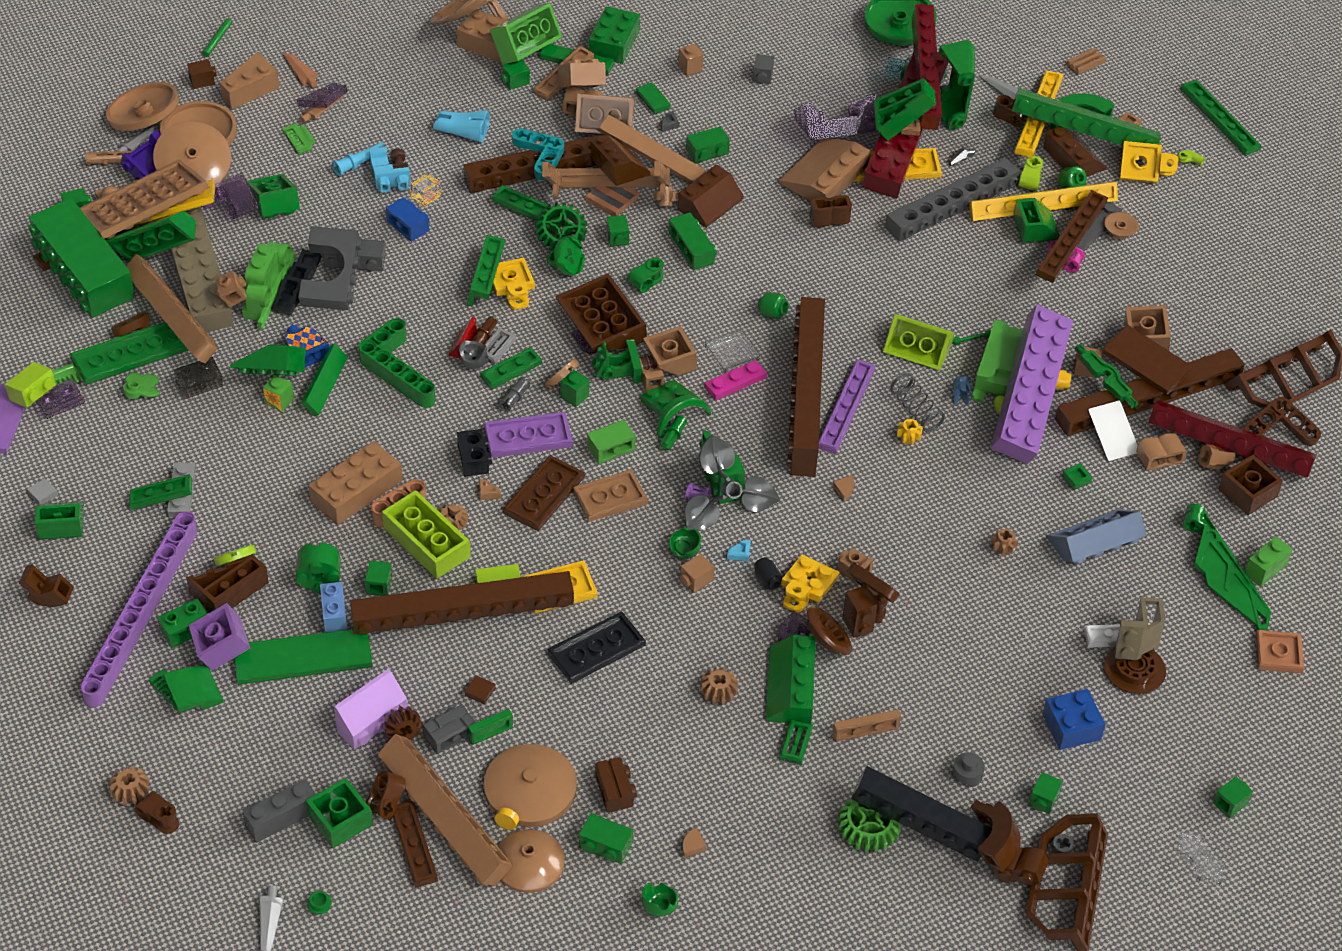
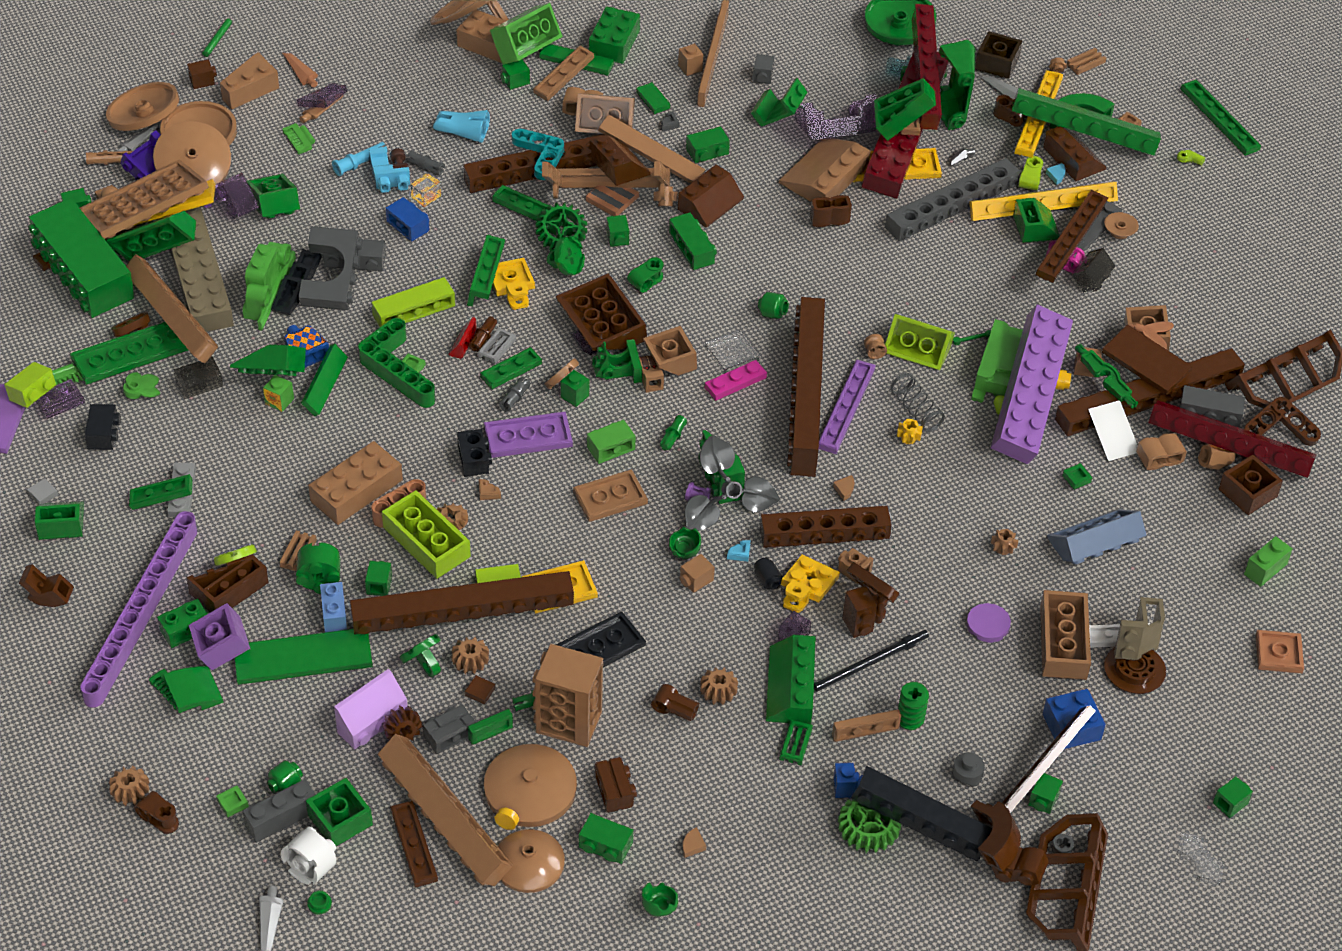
medium nougat brick [215,270,247,307] -> none
reddish brown piece [366,771,406,819] -> none
dark grey piece [459,340,488,369] -> none
reddish brown tile [503,455,585,531] -> none
medium nougat brick [558,59,606,88] -> none
green piece [640,380,711,437] -> none
reddish brown wheel [807,606,852,655] -> none
flat silver piece [952,376,974,406] -> none
green head [1058,166,1087,188] -> none
yellow plate [1120,141,1178,183] -> none
green wing [1183,503,1271,631] -> none
none -> black brick [85,404,121,450]
none -> bright green plate [216,786,249,817]
none -> green head [267,760,303,793]
none -> medium nougat tile [280,530,317,571]
none -> white brick [281,826,336,885]
none -> lime brick [371,277,455,327]
none -> green tile [399,634,441,678]
none -> bright green tile [402,353,426,373]
none -> dark grey pin [406,151,445,175]
none -> medium nougat gear [451,637,489,675]
none -> green pin [512,690,535,712]
none -> medium nougat brick [532,644,603,747]
none -> reddish brown piece [651,684,700,721]
none -> medium nougat tile [697,0,729,107]
none -> green panel [751,78,808,127]
none -> reddish brown brick [760,506,892,548]
none -> black bar [814,630,929,692]
none -> blue brick [833,763,859,798]
none -> medium nougat wheel [864,334,887,359]
none -> green piece [898,682,929,730]
none -> medium lavender tile [966,603,1011,643]
none -> dark brown brick [975,31,1023,79]
none -> tile [1002,706,1095,813]
none -> medium nougat brick [1040,590,1091,680]
none -> medium azure tile [1046,163,1066,185]
none -> medium nougat plate [1049,57,1067,73]
none -> clear smoke brick [1071,248,1115,293]
none -> nougat piece [1129,321,1174,349]
none -> dark grey brick [1179,385,1245,428]

